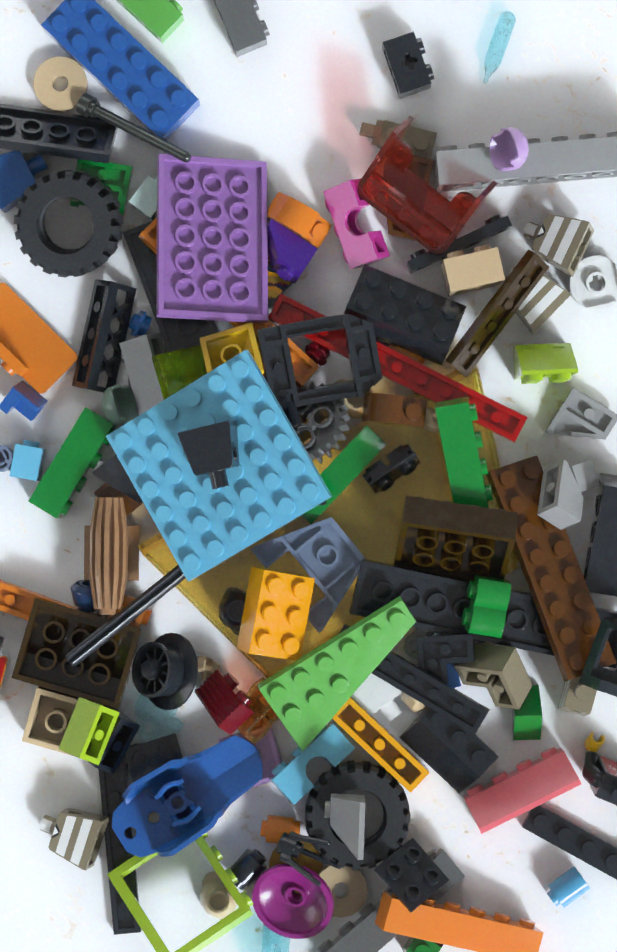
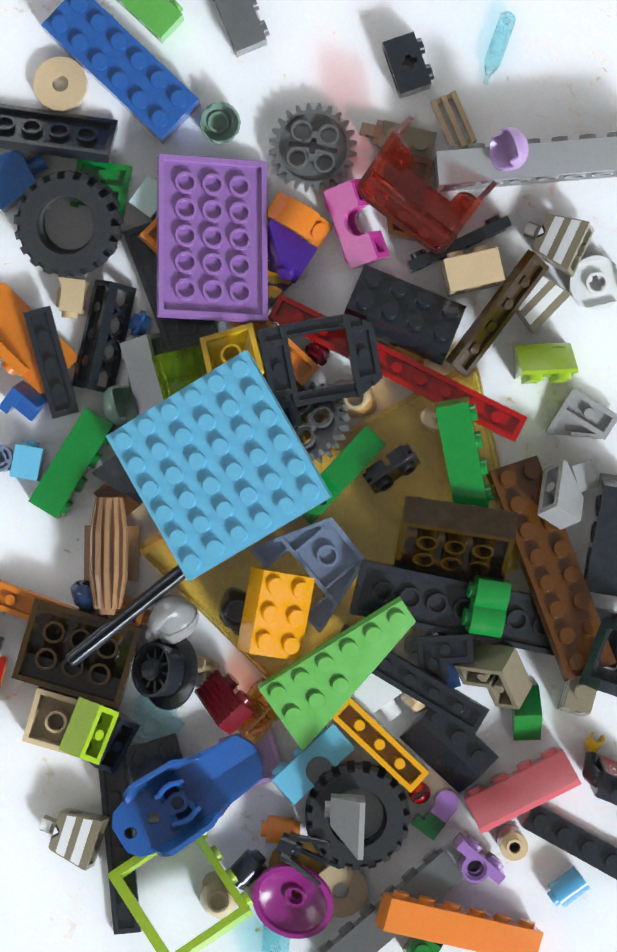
pearl dark grey piece [76,93,191,162] -> none
black torso [178,420,239,490] -> none
reddish brown brick [362,393,427,427] -> none
black hinge [374,837,449,913] -> none
none -> black plate [23,305,80,419]
none -> tan window [56,277,88,319]
none -> light grey piece [145,595,199,644]
none -> sand green hair [199,102,241,144]
none -> dark grey gear [269,103,357,193]
none -> red hinge [408,782,431,804]
none -> leg [411,788,459,841]
none -> tan tile [430,90,477,149]
none -> medium lavender plate [453,832,506,885]
none -> tan brick [496,825,528,861]

